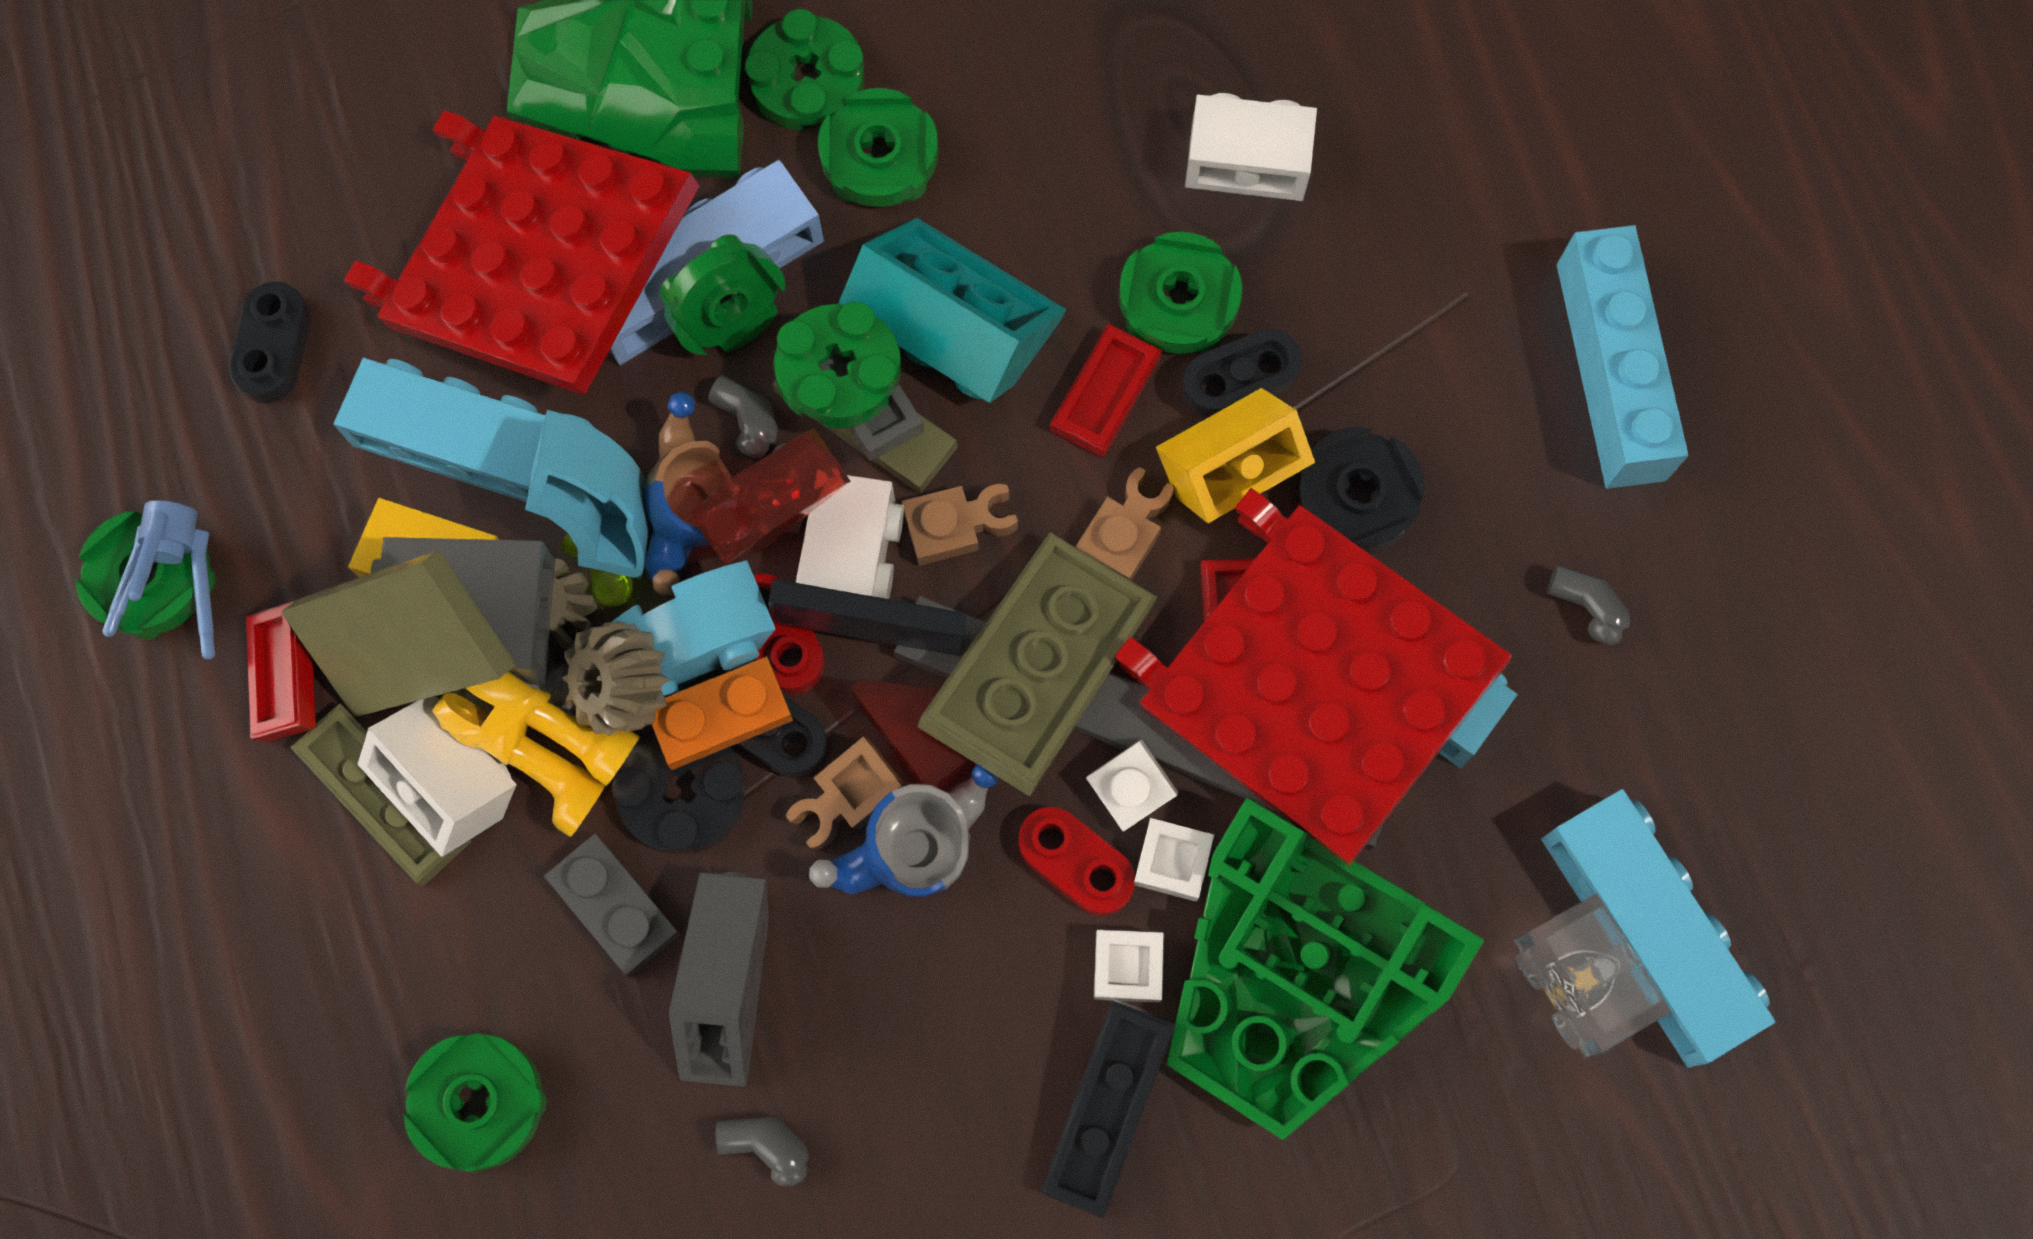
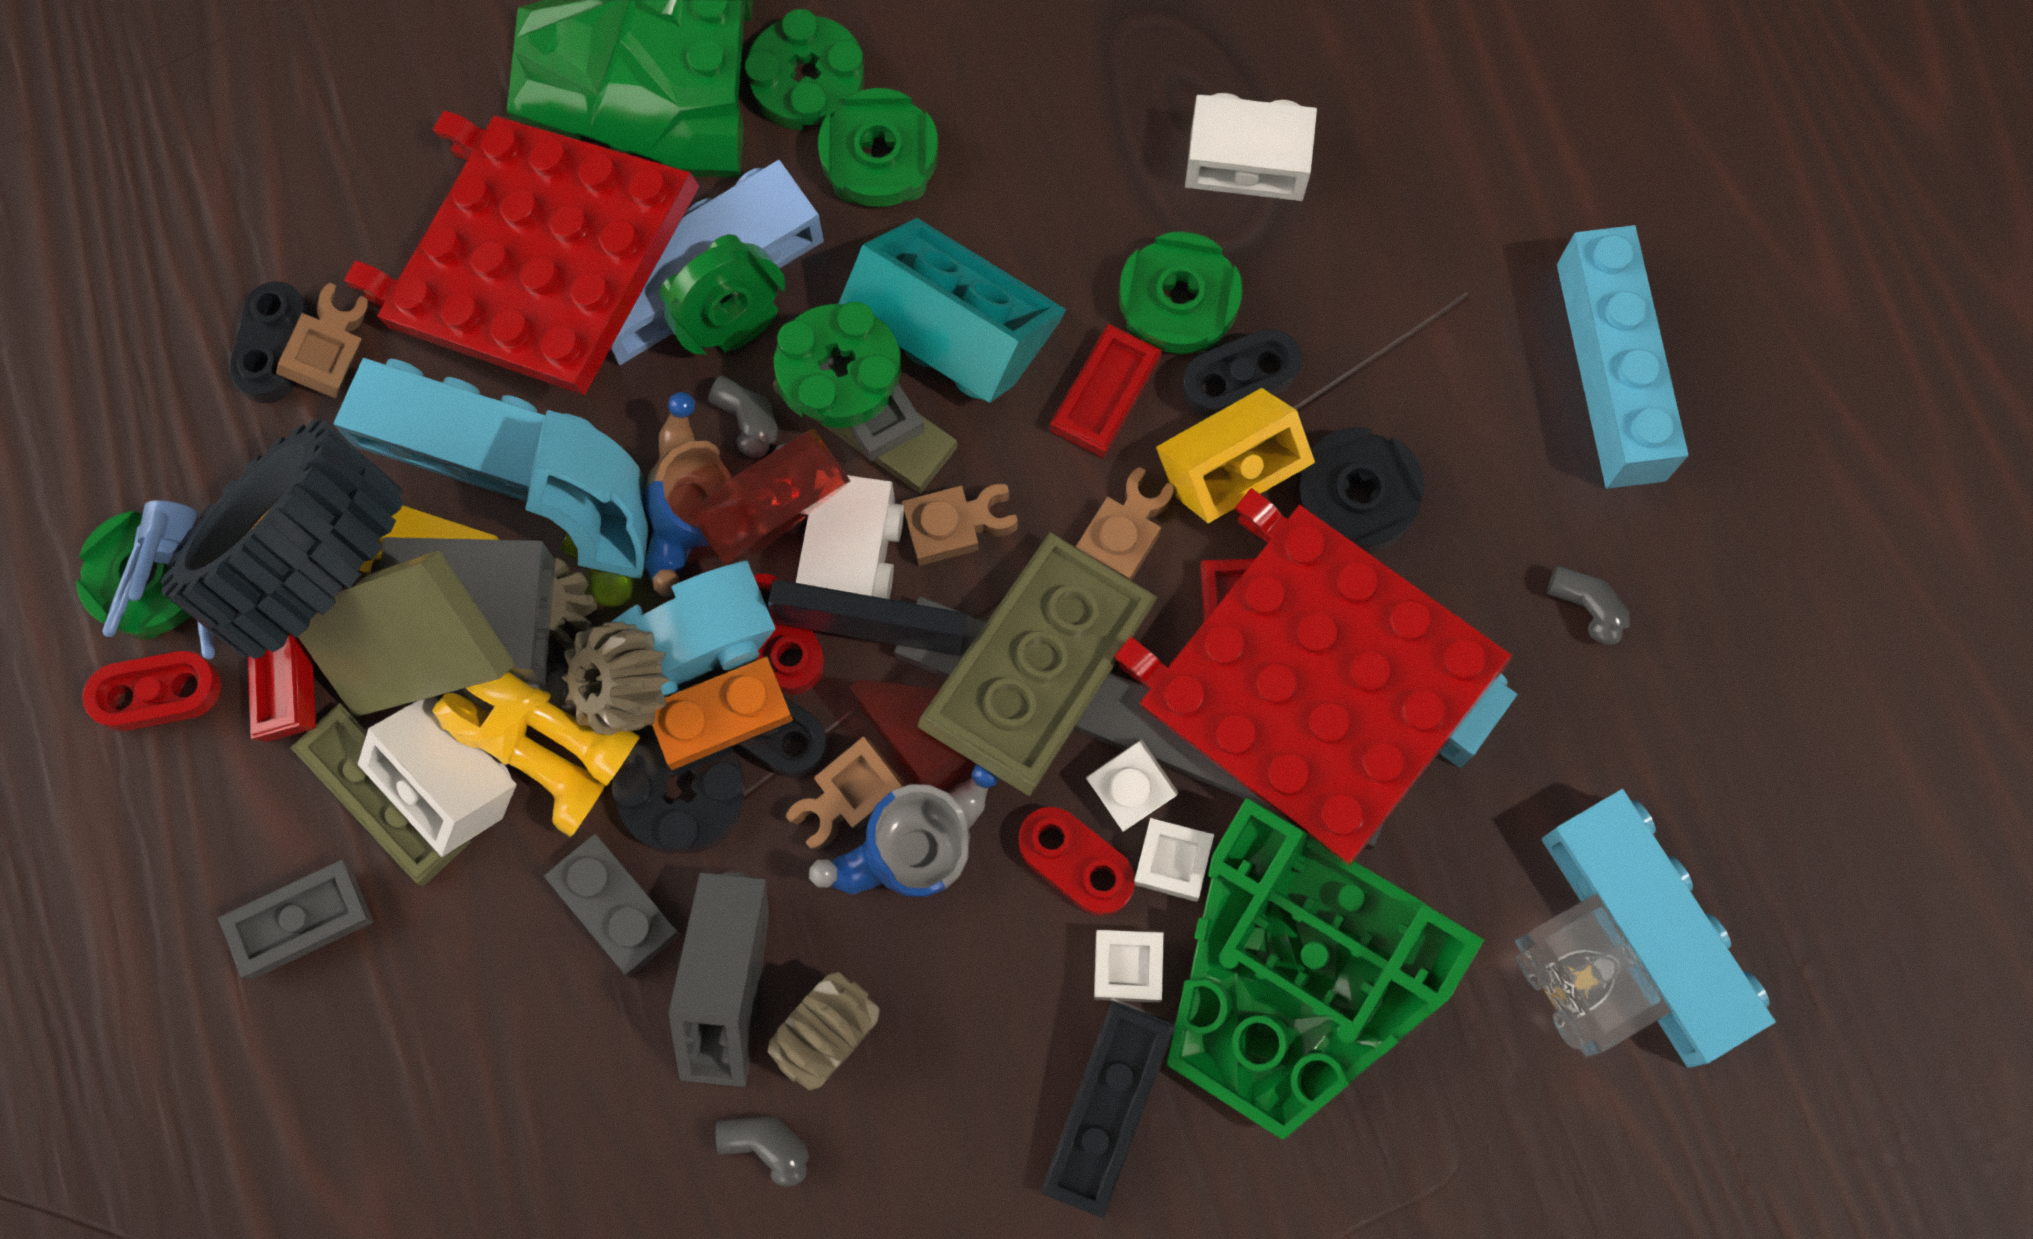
green plate [403,1033,547,1172] -> none
none -> red plate [83,651,221,731]
none -> black wheel [161,419,403,659]
none -> dark grey plate [218,860,374,981]
none -> medium nougat plate [276,282,368,398]
none -> dark tan gear [768,972,880,1090]

